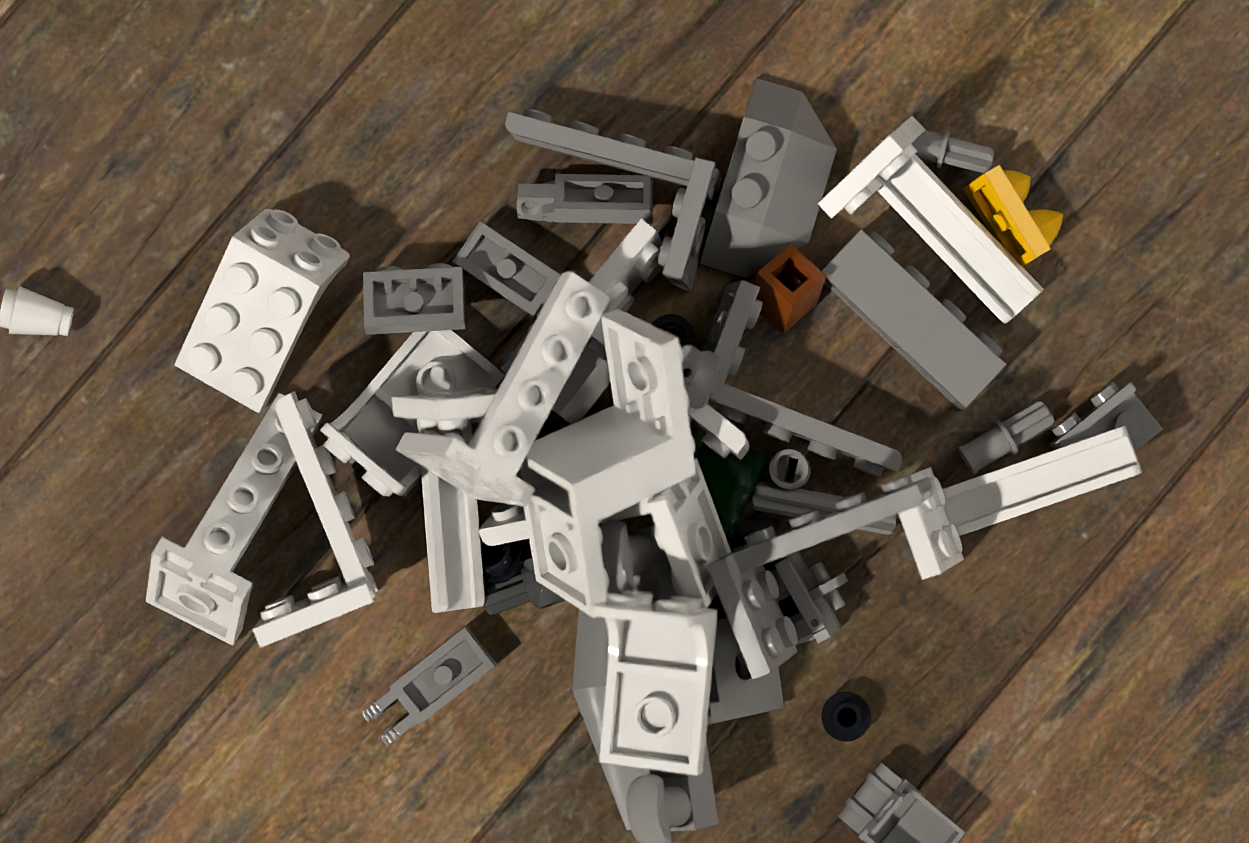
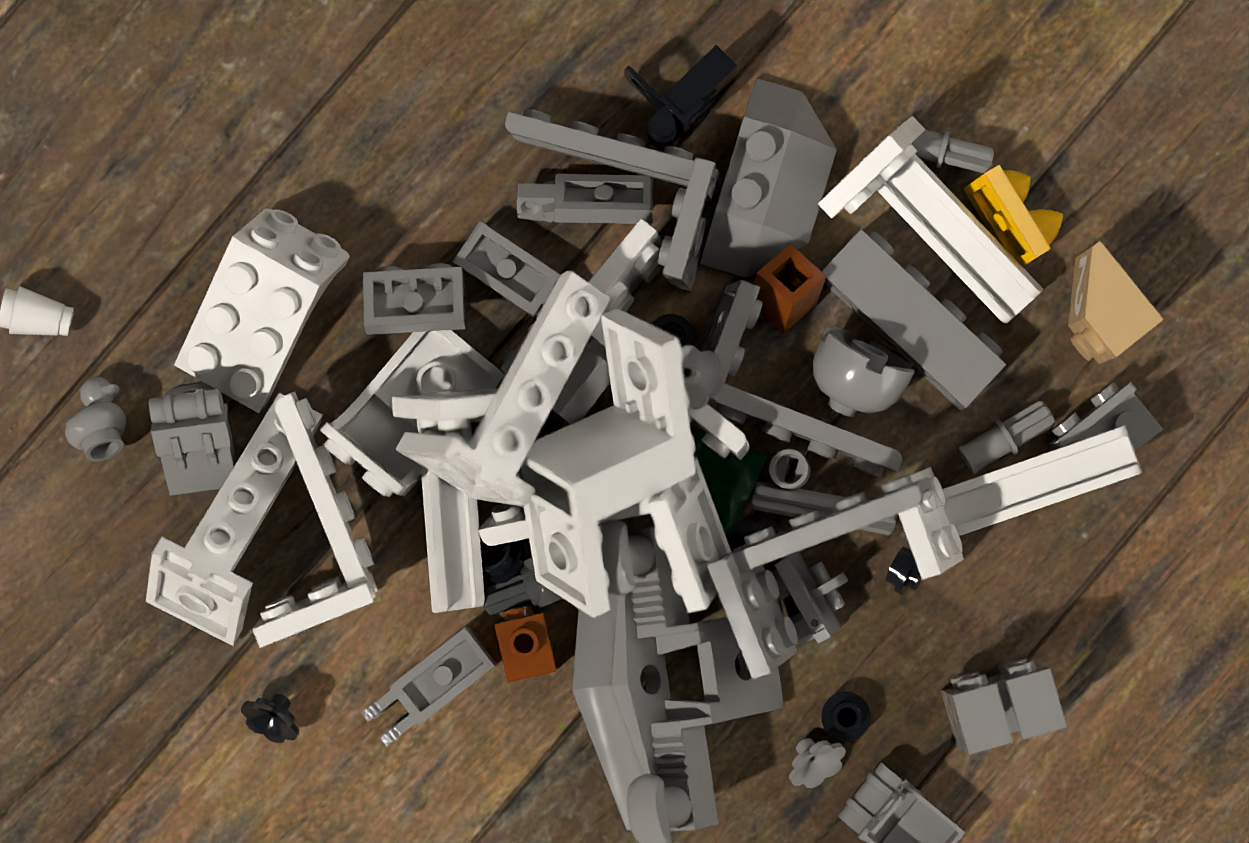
white bracket [591,591,717,775] -> none
none -> light grey animal [65,377,126,462]
none -> light grey piece [149,383,237,496]
none -> black plant [241,694,299,743]
none -> dark orange brick [494,605,557,683]
none -> black piece [624,45,737,150]
none -> light grey plant [789,738,846,788]
none -> light grey cylinder [813,326,915,417]
none -> black plate [886,546,922,595]
none -> light grey piece [941,658,1067,755]
none -> tan slope [1068,241,1164,364]

